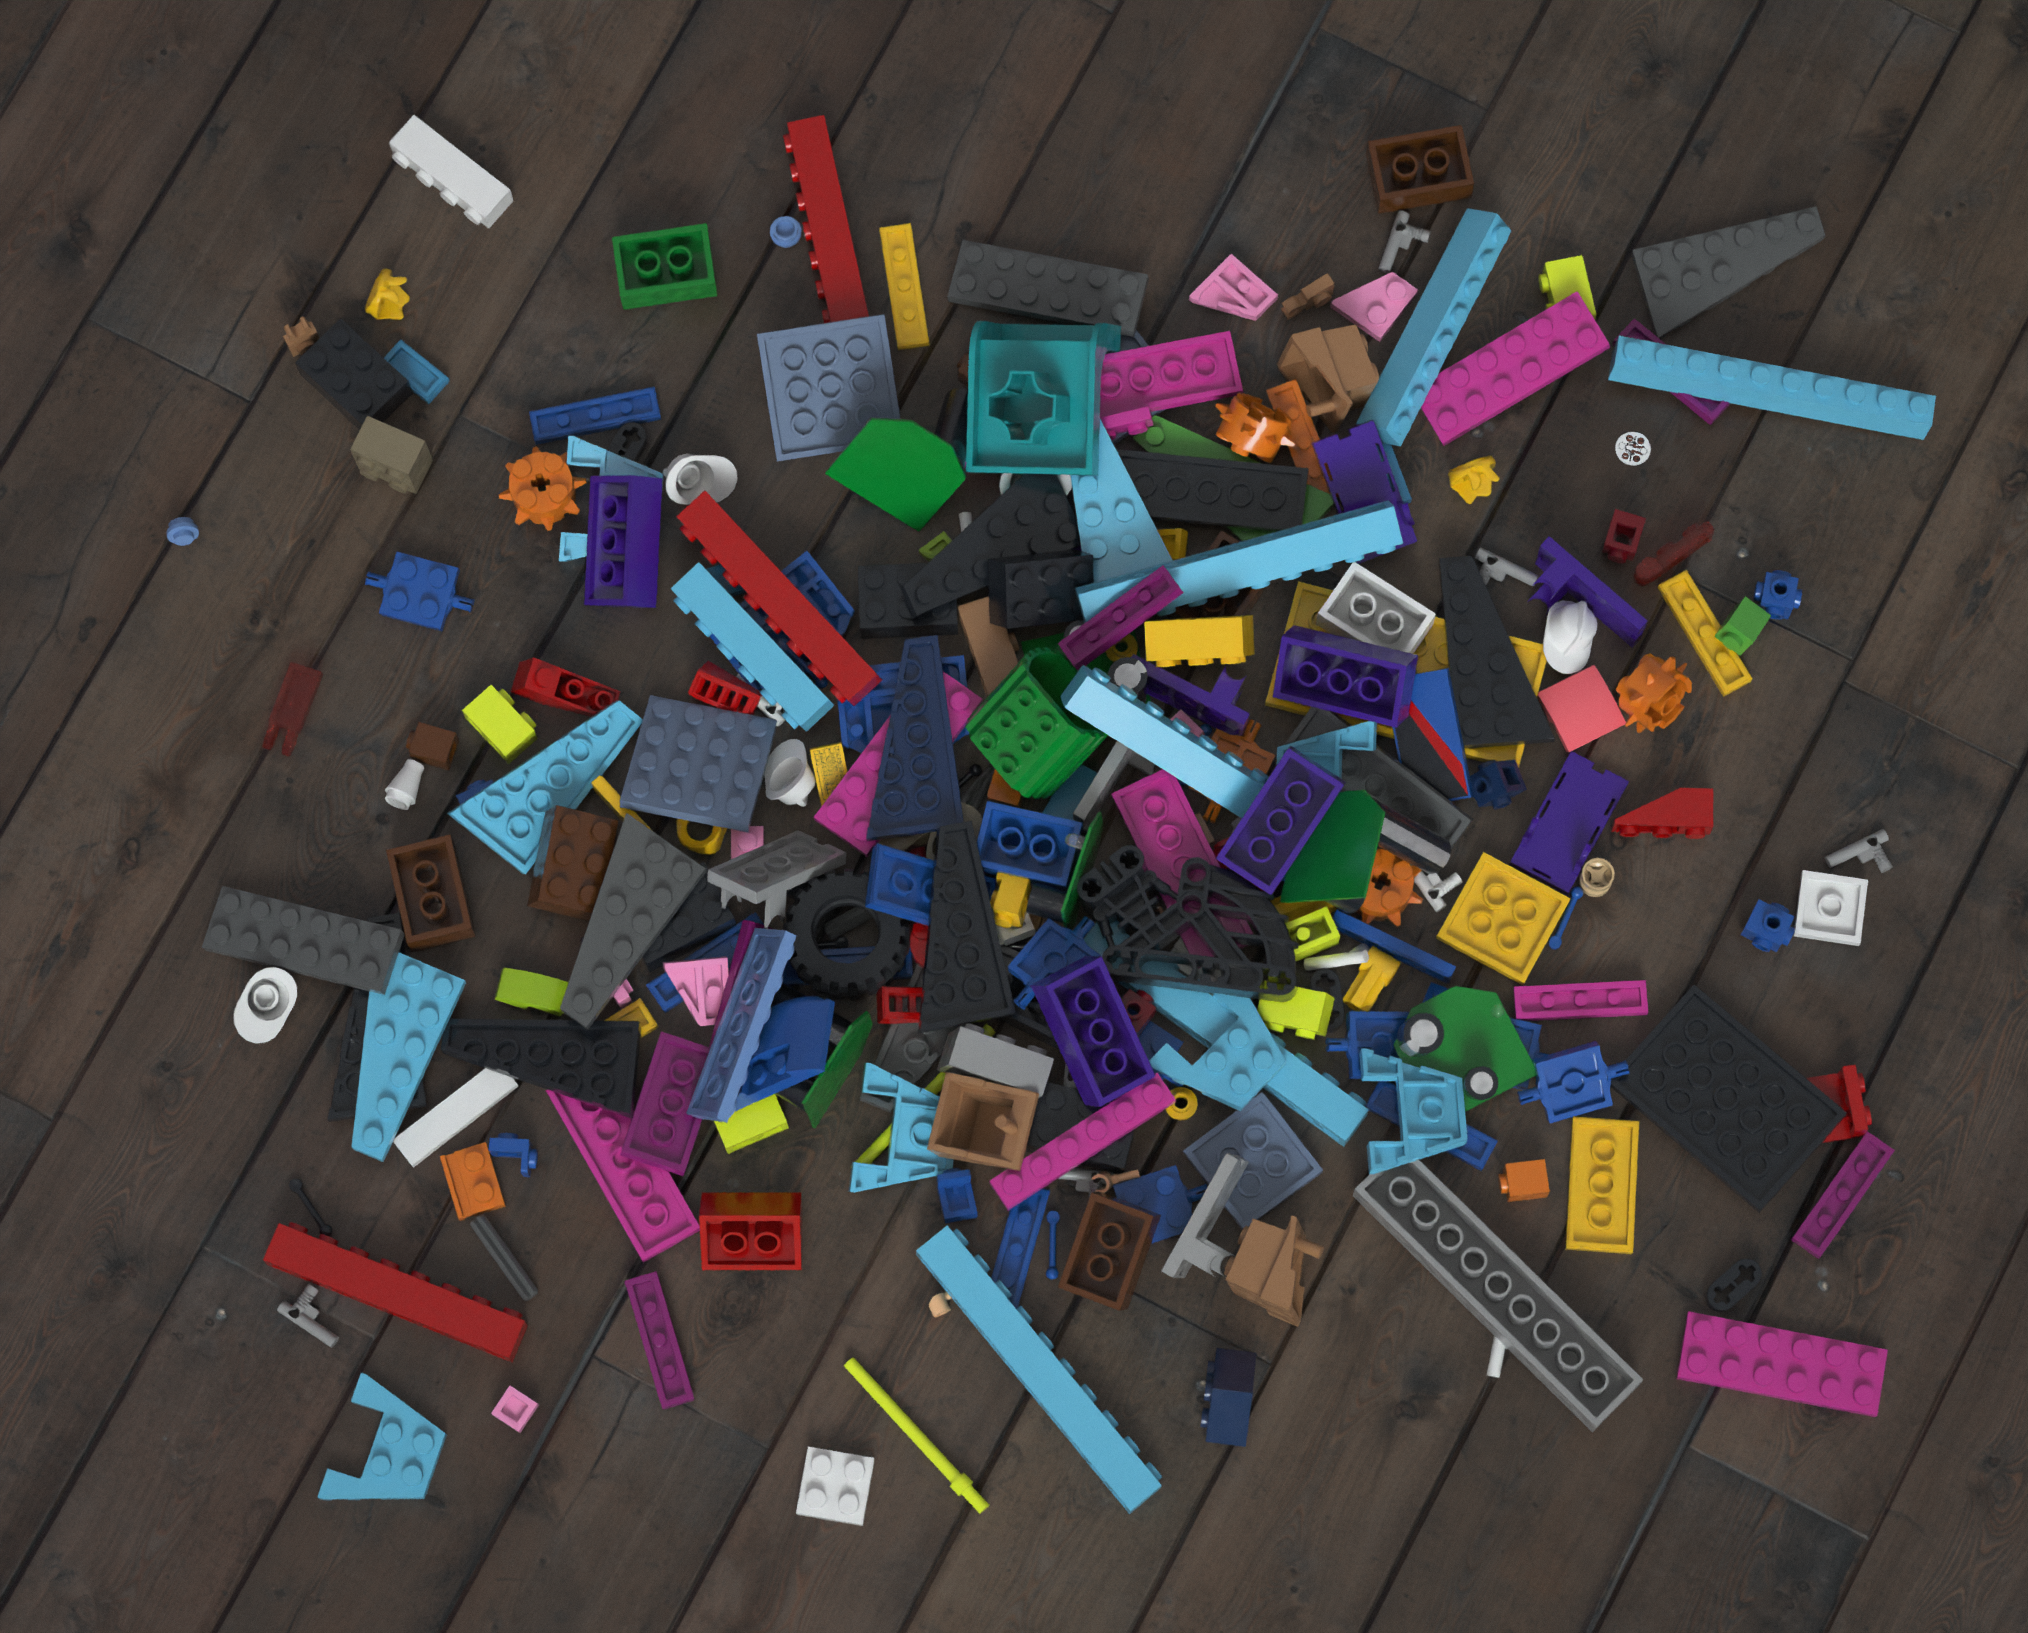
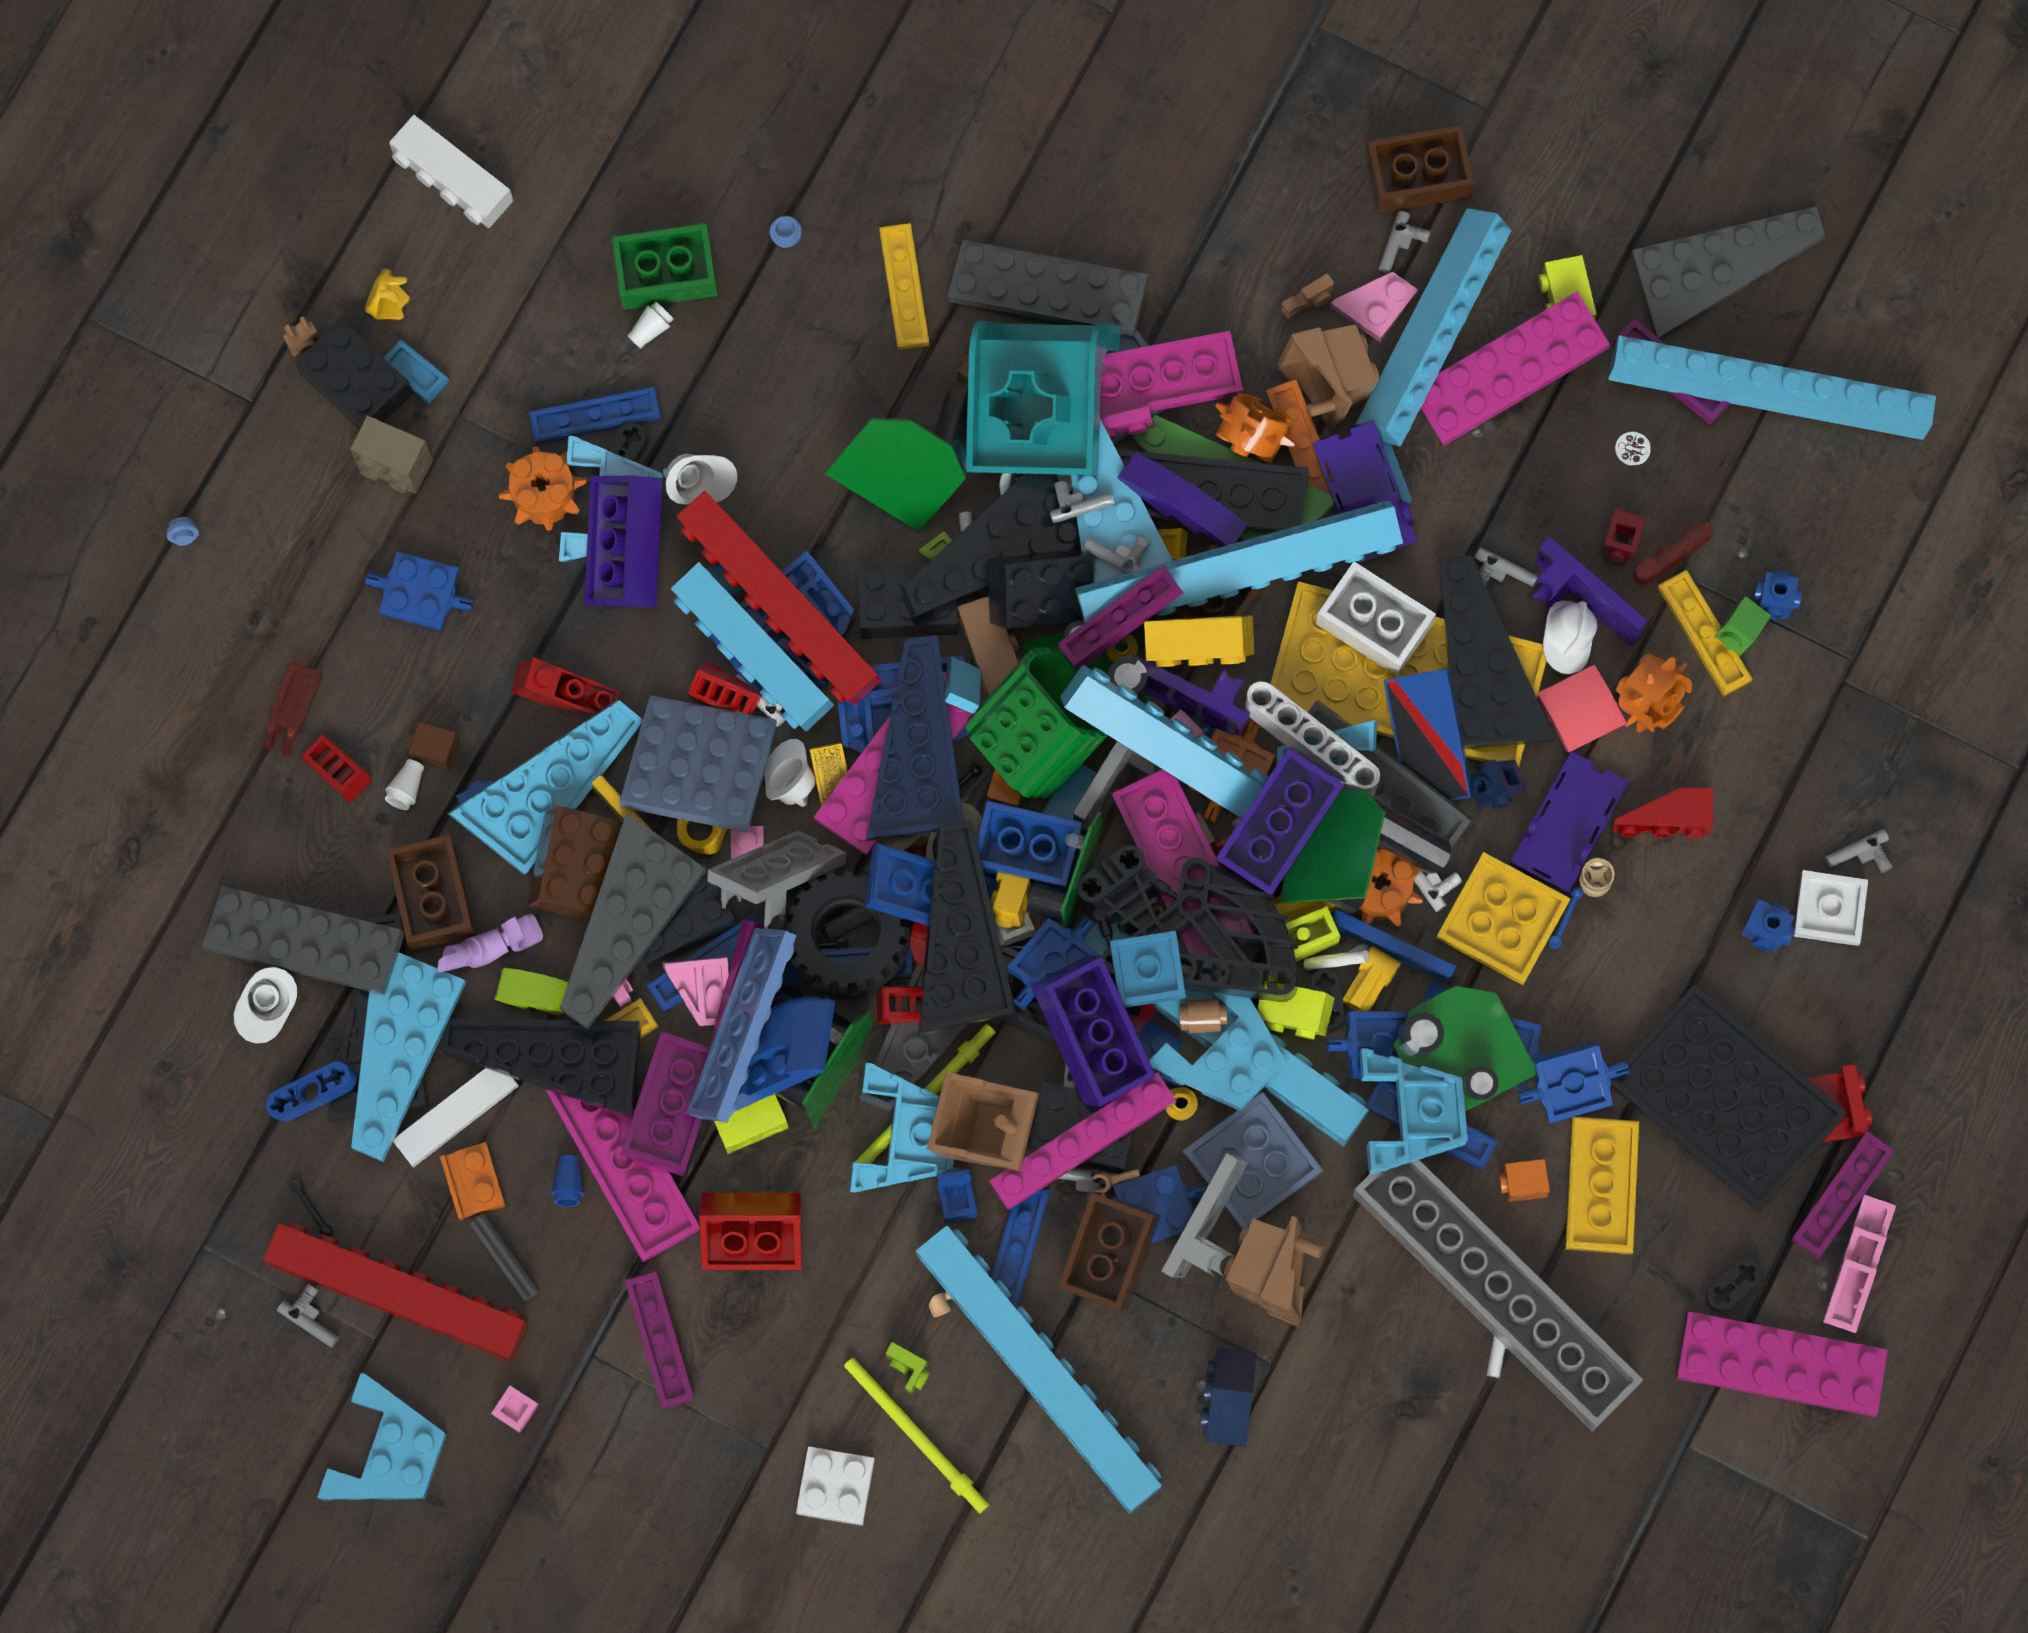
neon yellow brick [462,685,538,764] -> none
blue bracket [489,1133,538,1177] -> none
sand blue plate [757,314,900,462] -> none
red brick [783,115,869,323] -> none
light grey brick [937,1024,1054,1098] -> none
blue hinge [1046,1211,1060,1280] -> none
bright pink wing [1189,254,1278,321] -> none
dark purple brick [1273,625,1418,728] -> none
yellow piece [1448,455,1500,504] -> none
dark pink plate [1513,980,1648,1021] -> none
none -> blue beam [266,1061,357,1122]
none -> red slope [300,733,372,802]
none -> lavender piece [438,914,543,973]
none -> blue cone [551,1155,584,1207]
none -> white cone [627,301,674,349]
none -> lime bracket [885,1342,930,1394]
none -> medium azure tile [945,657,981,714]
none -> light grey hose [1050,481,1116,523]
none -> light grey hose [1083,536,1150,574]
none -> dark azure plate [1110,931,1186,1008]
none -> dark purple slope [1117,452,1248,547]
none -> medium nougat brick [1179,998,1227,1034]
none -> white beam [1245,681,1380,797]
none -> bright pink slope [1823,1195,1896,1333]

